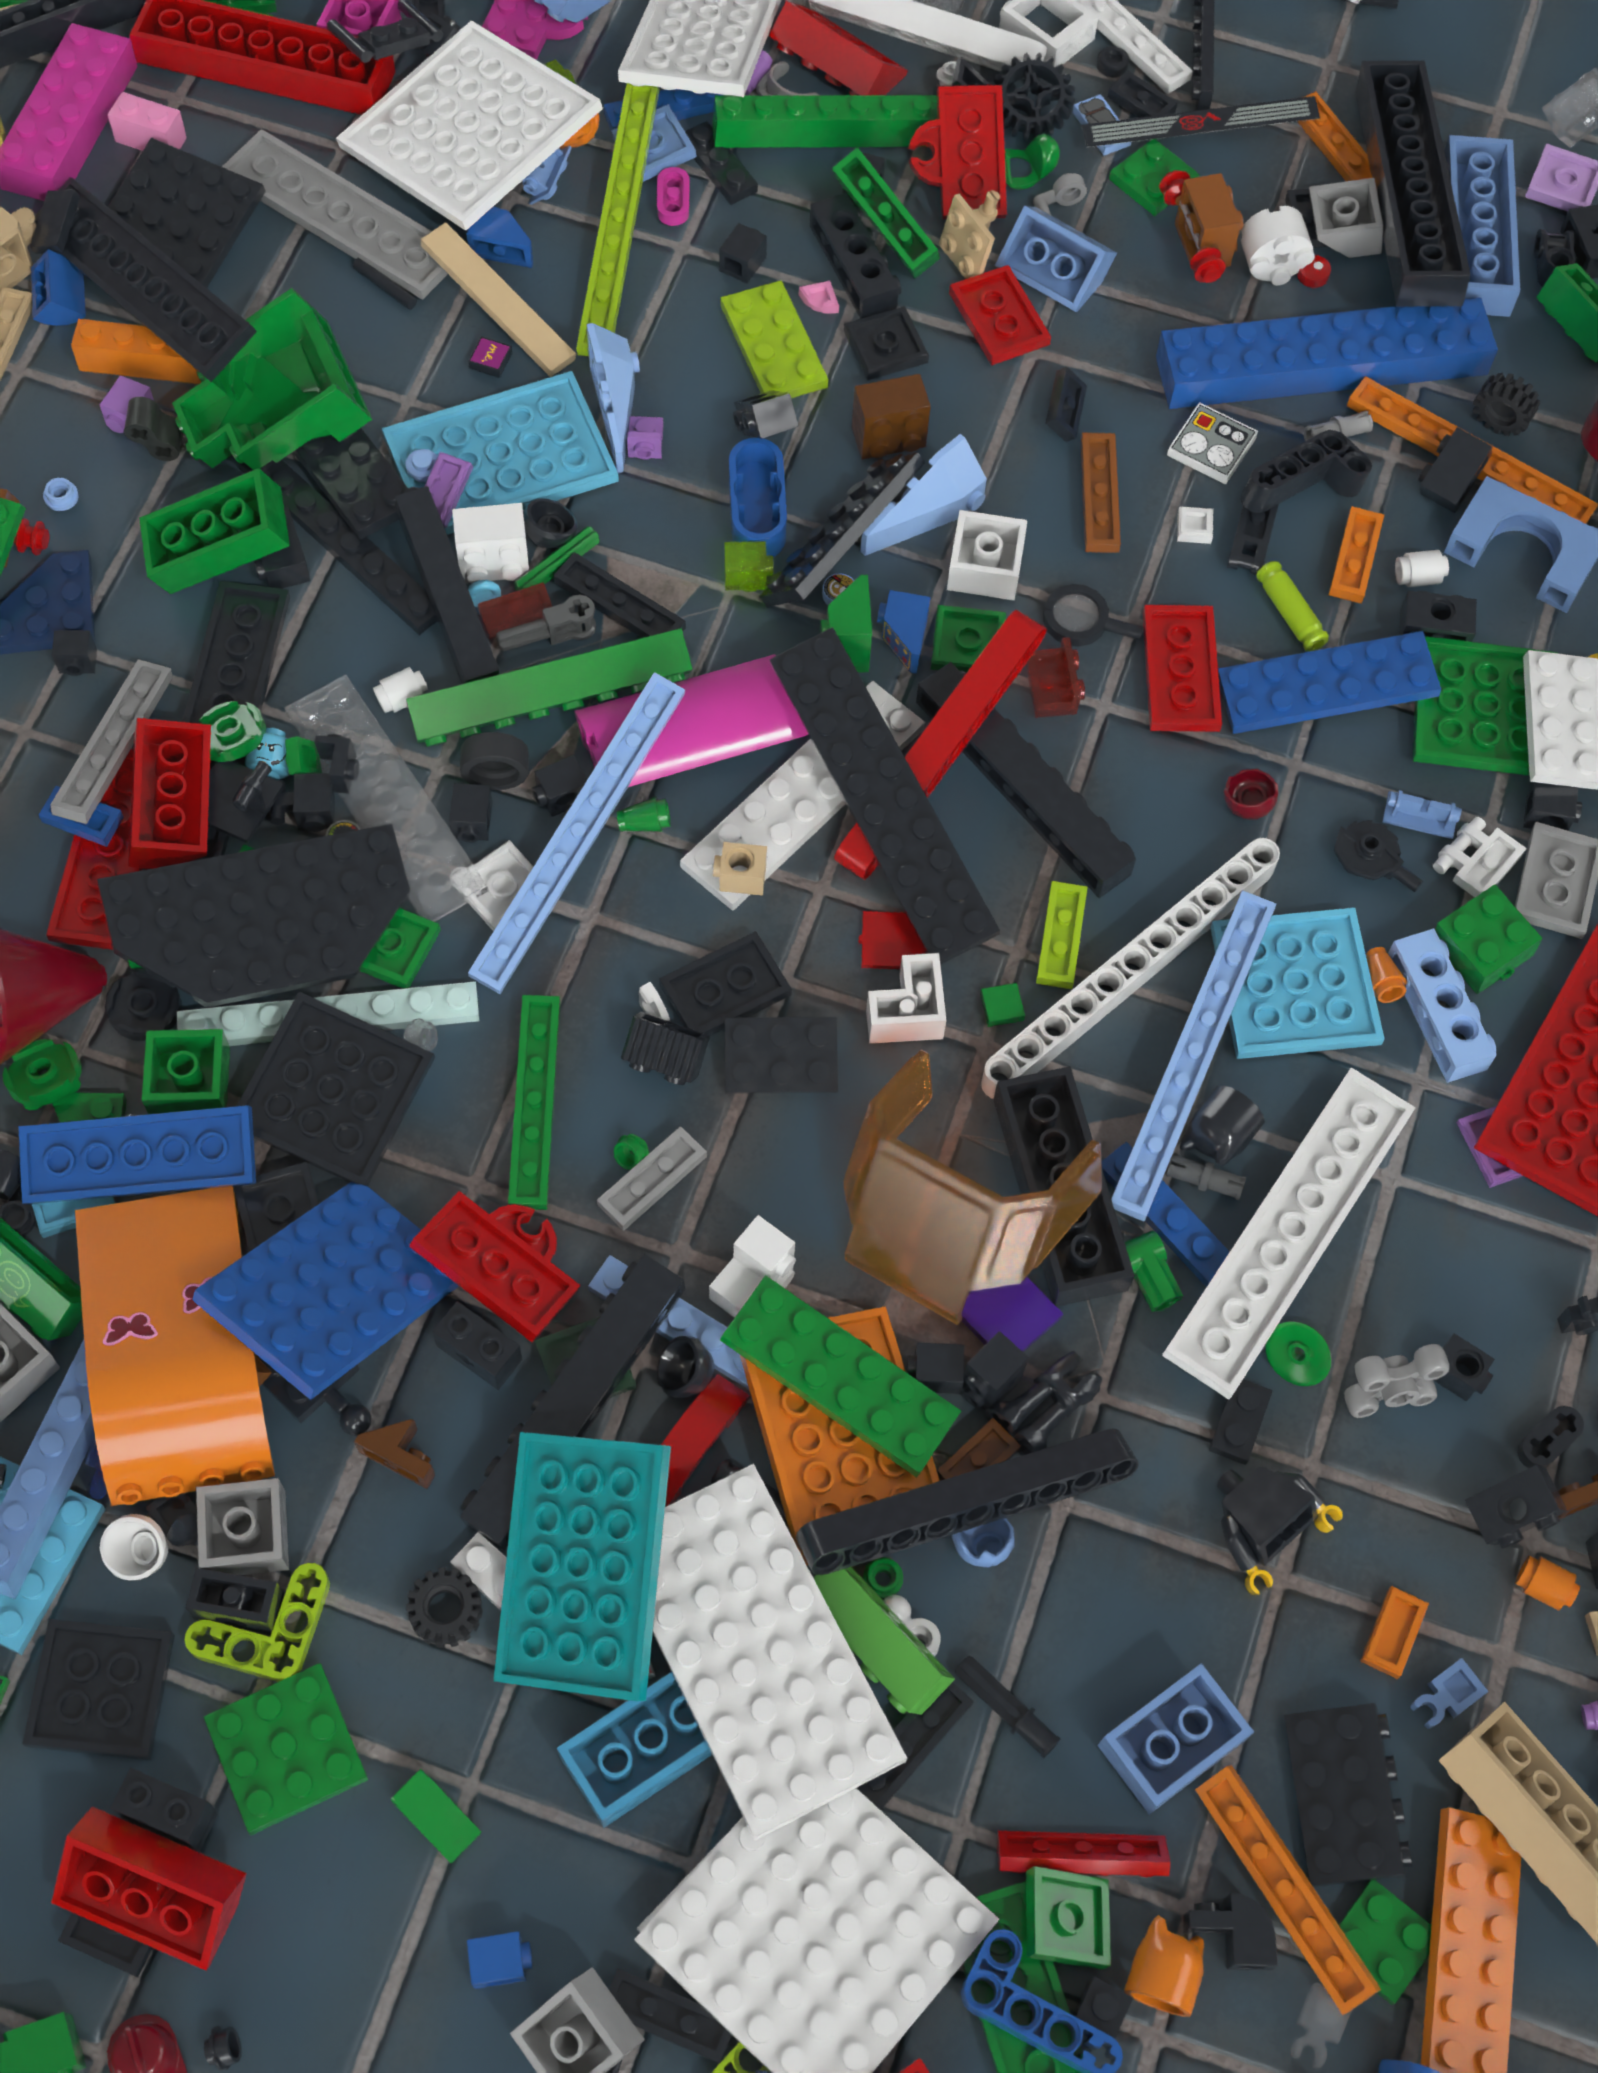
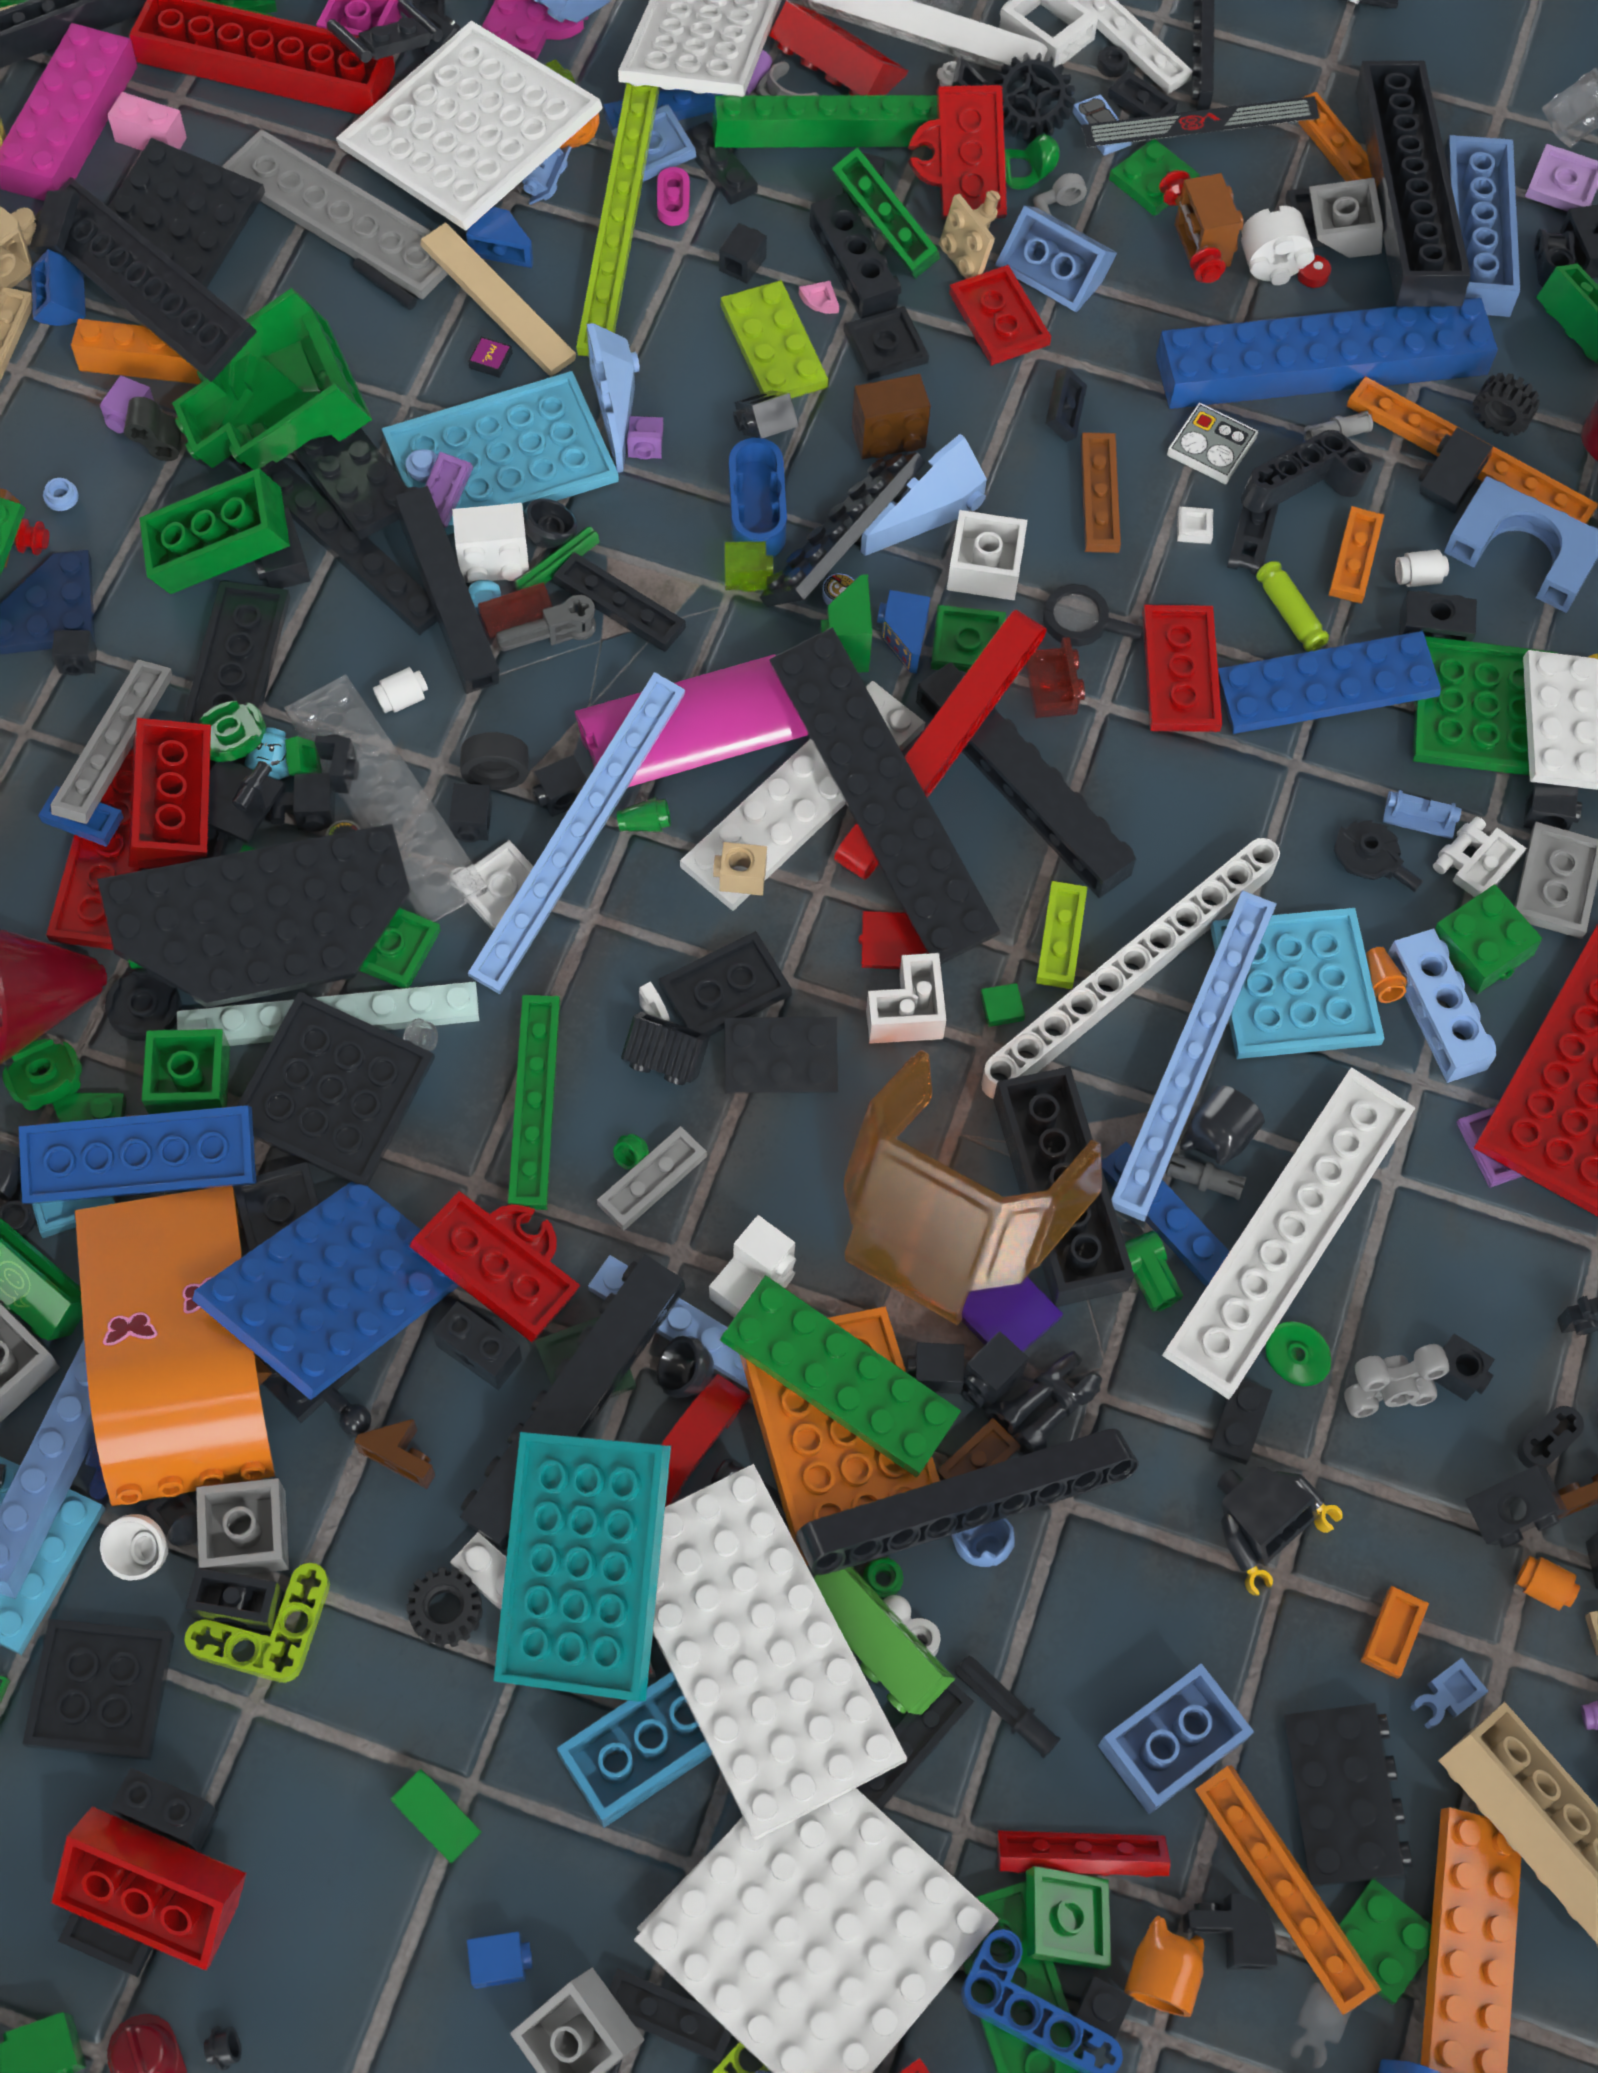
green plate [203,1663,369,1835] -> none
green brick [406,628,693,747] -> none
dark red hair [1224,768,1279,820] -> none

